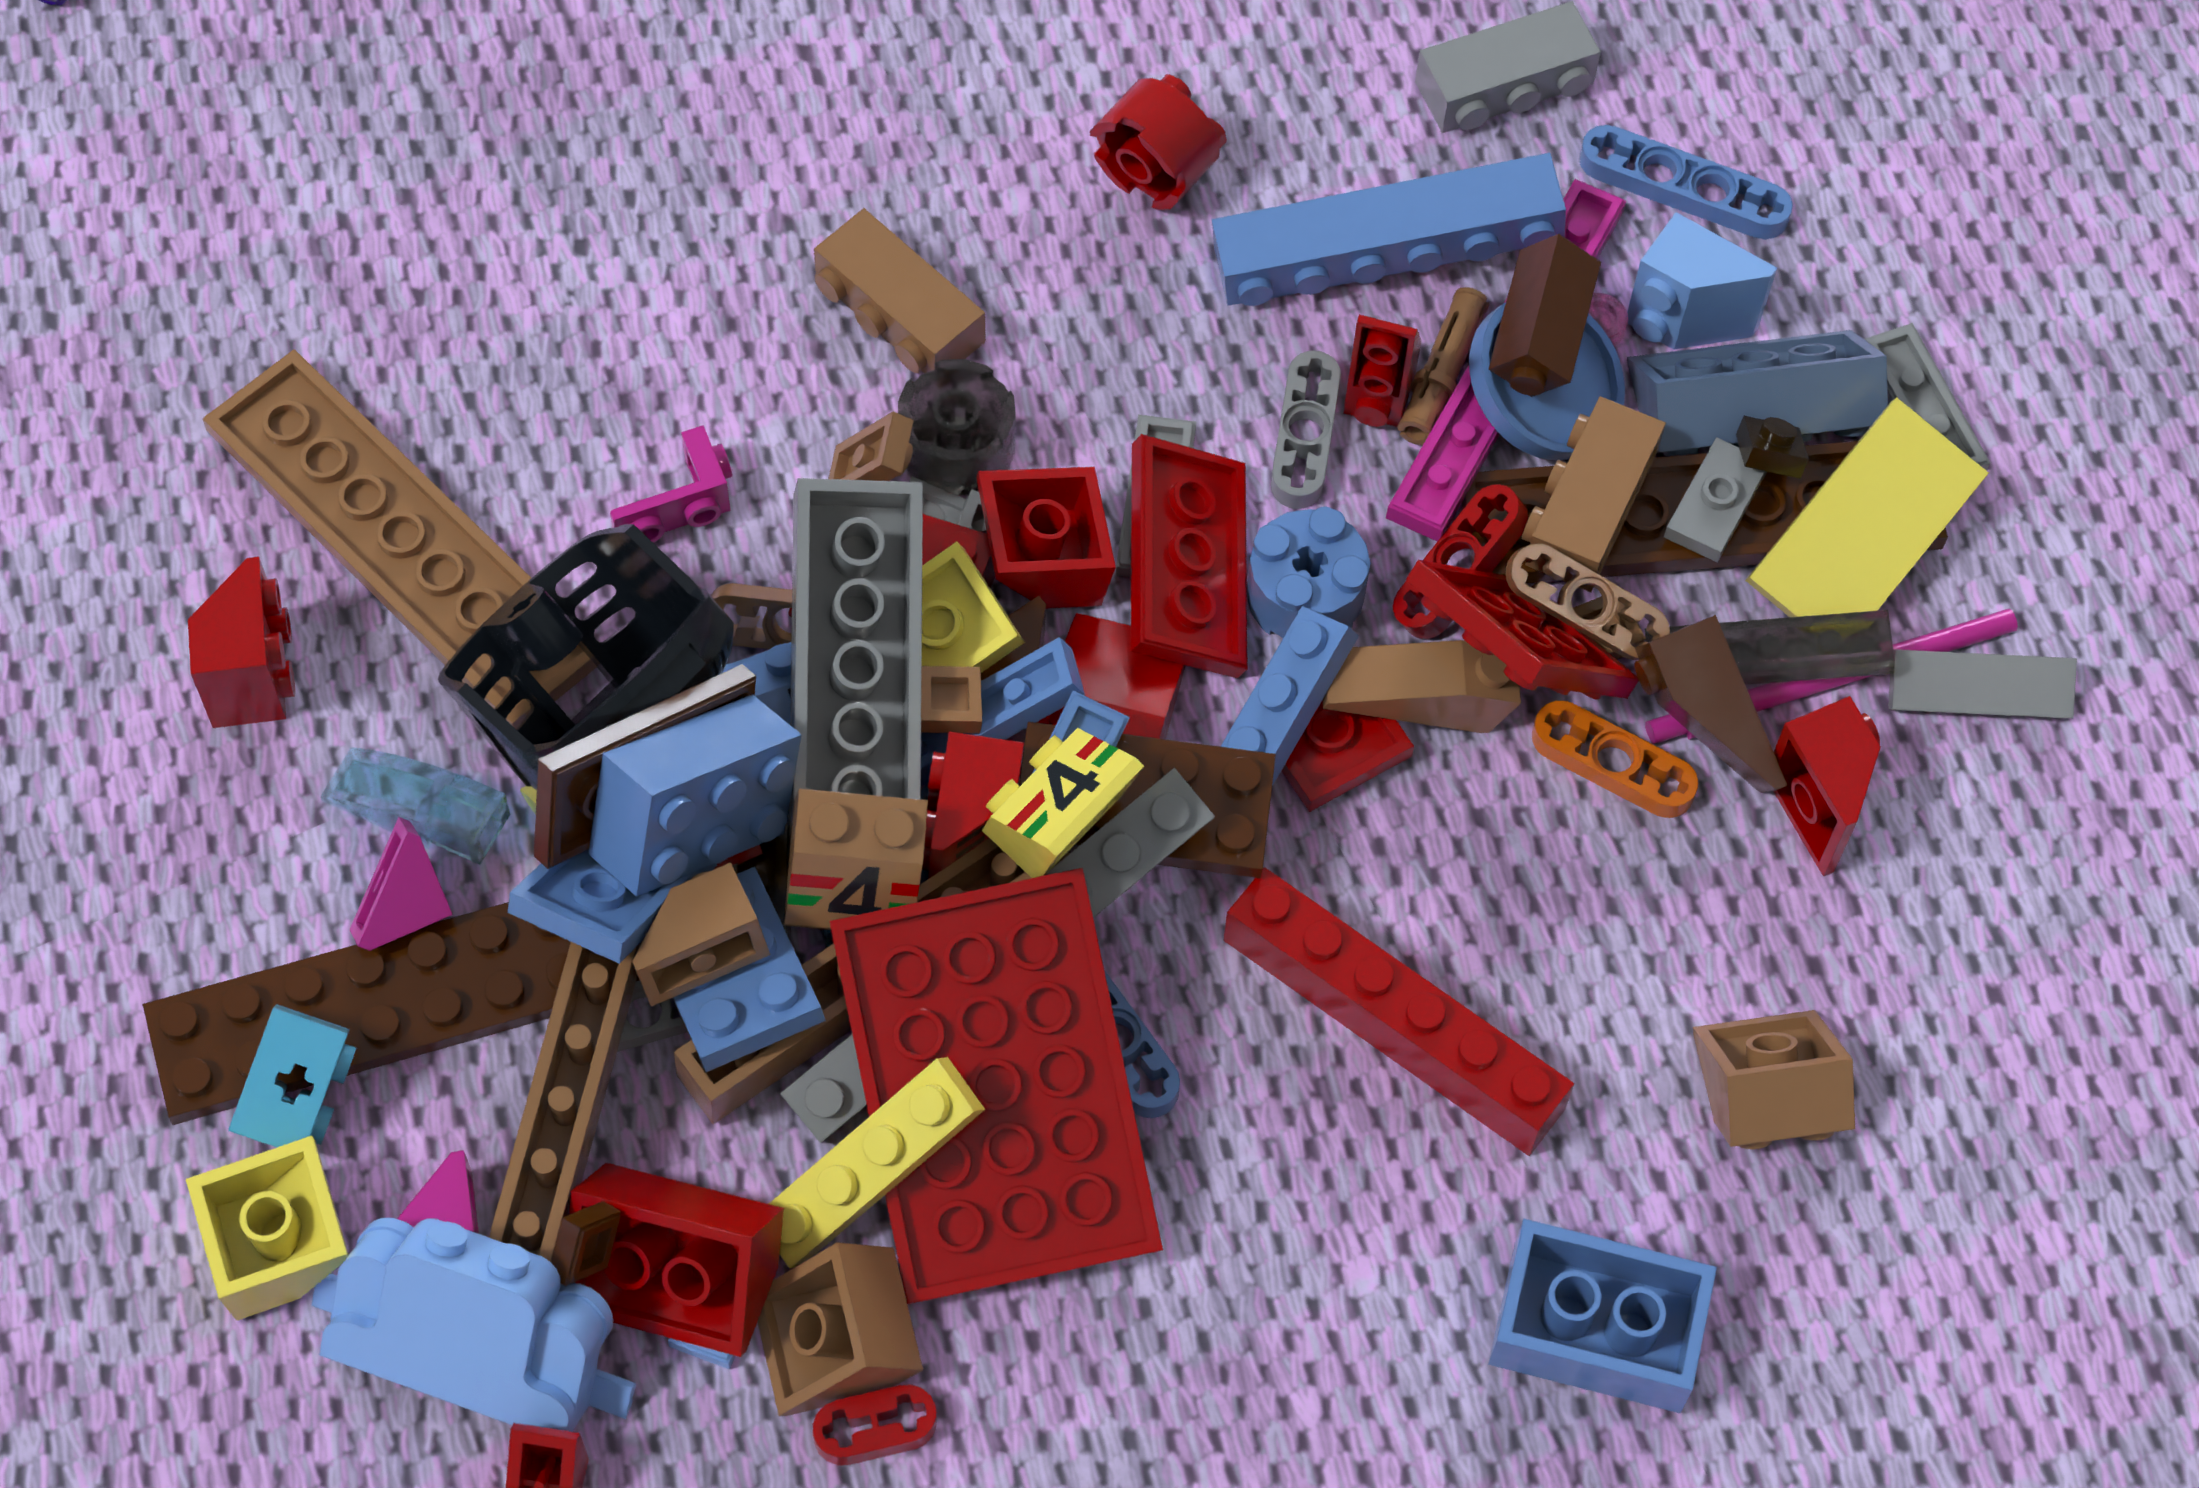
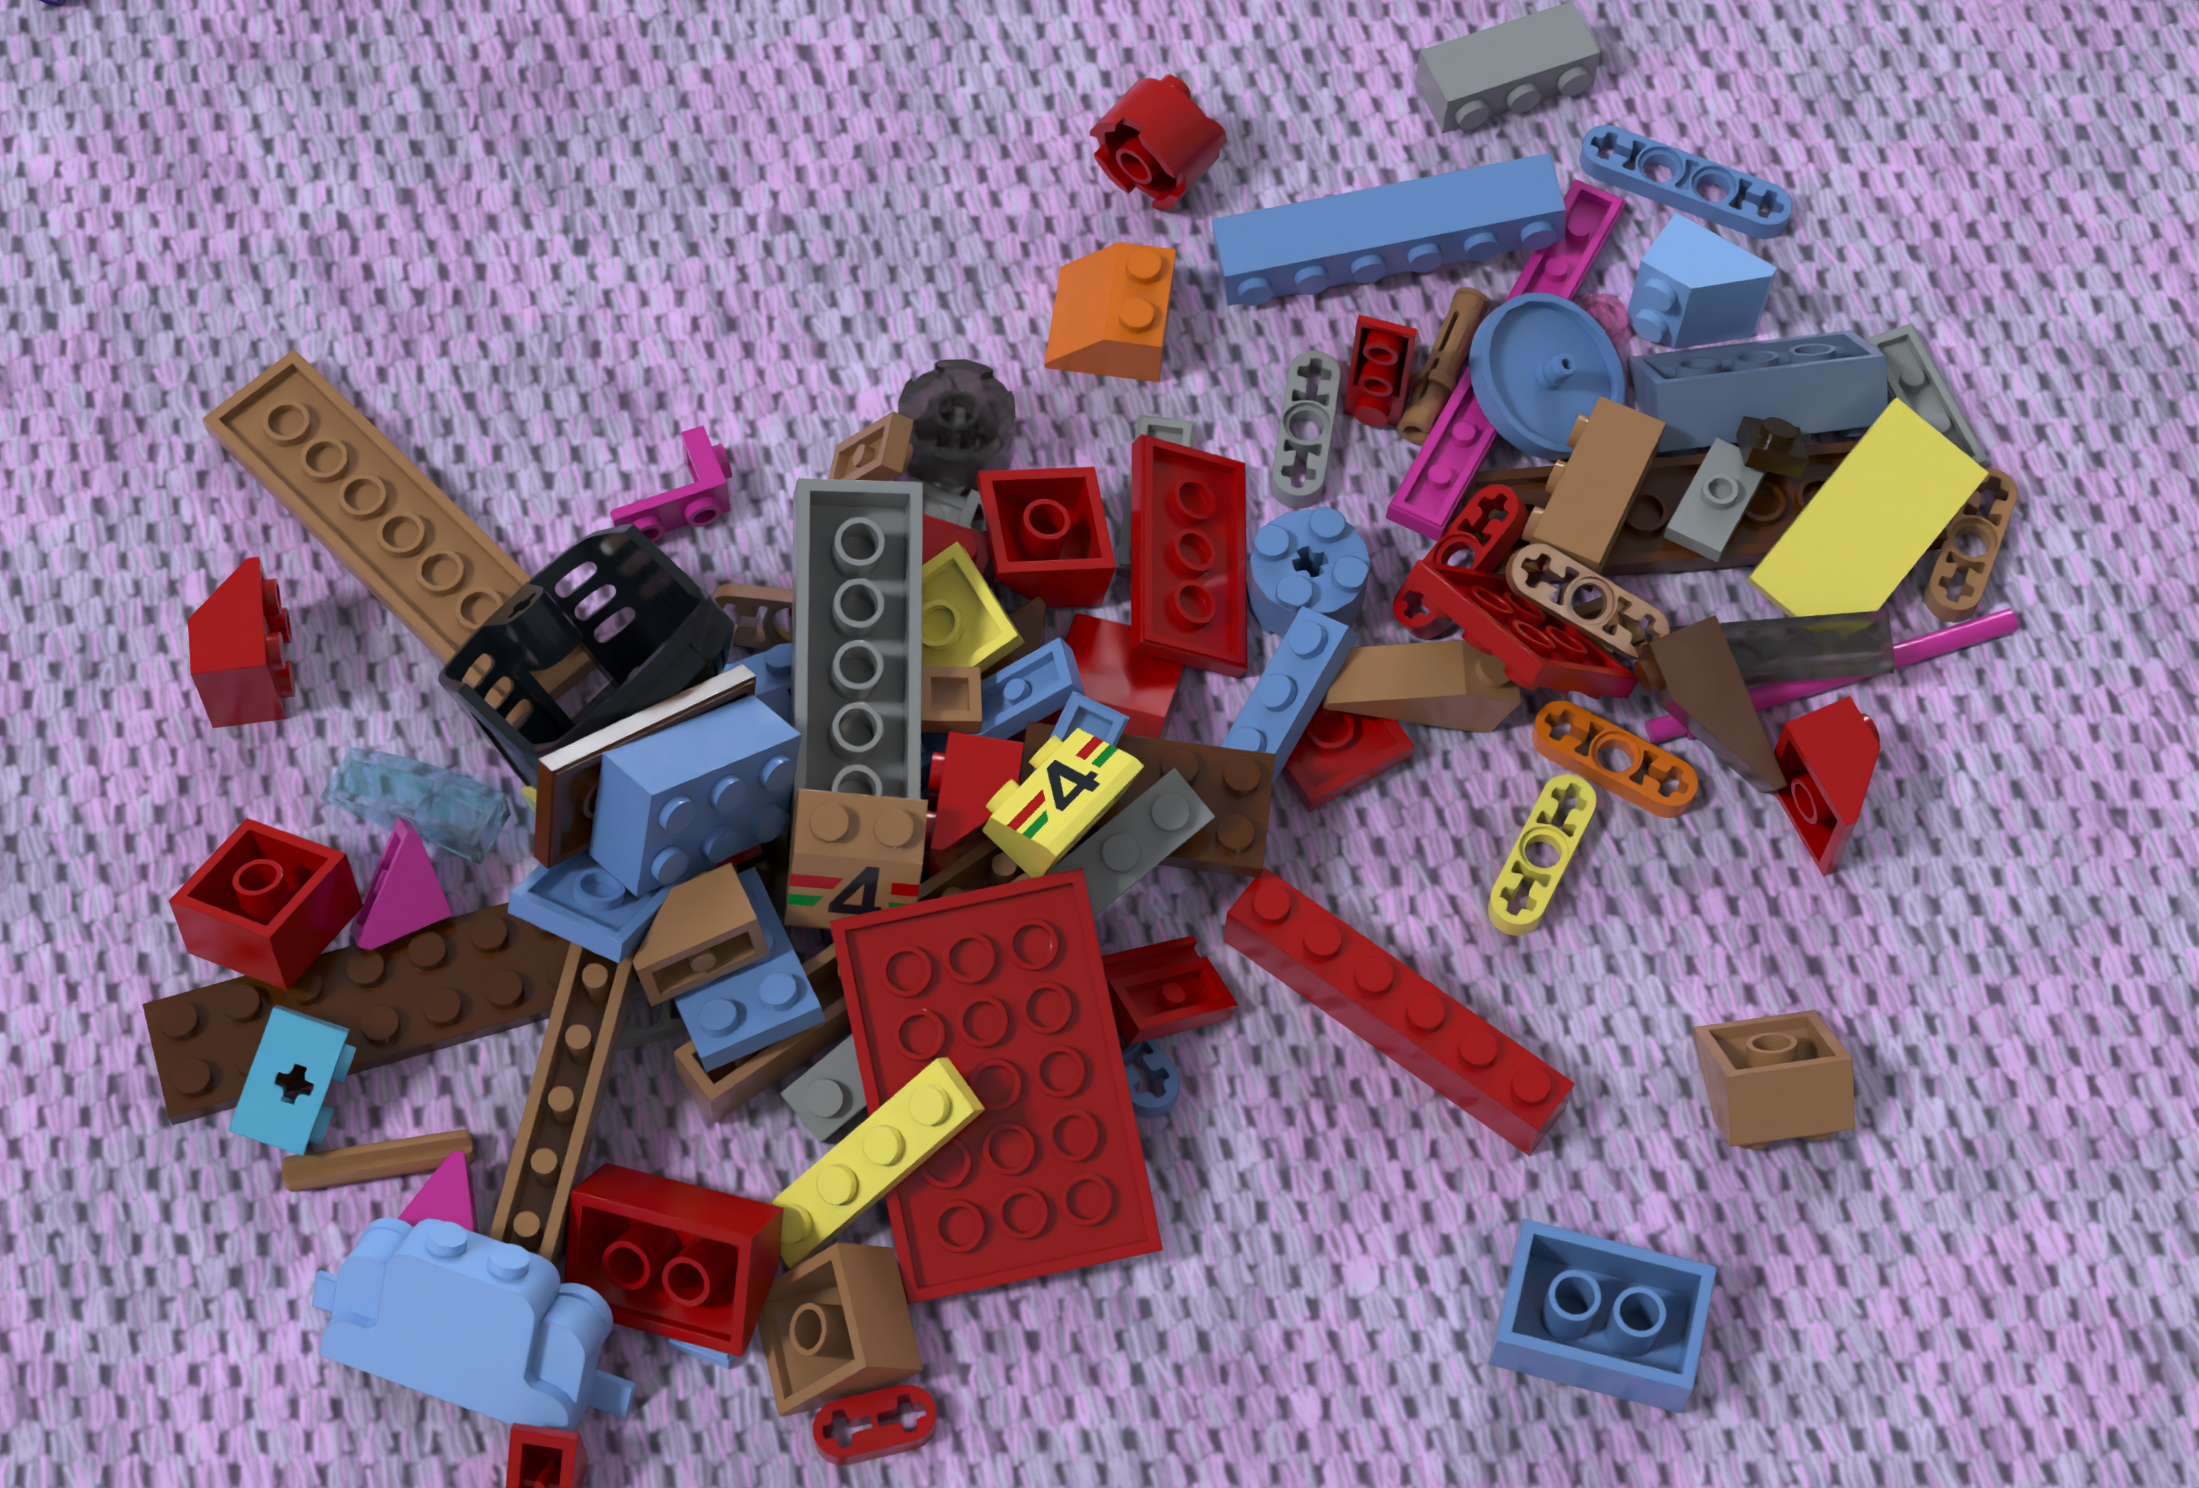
light yellow slope [186,1136,349,1321] -> none
reddish brown tile [551,1201,621,1286] -> none
medium nougat brick [814,208,986,383] -> none
reddish brown brick [1488,234,1601,397] -> none
light grey tile [1888,649,2077,719] -> none
none -> red brick [169,818,363,991]
none -> medium nougat axle [281,1129,475,1192]
none -> orange slope [1045,242,1176,382]
none -> red plate [1102,935,1238,1045]
none -> light yellow beam [1488,774,1597,936]
none -> medium nougat beam [1924,468,2018,623]

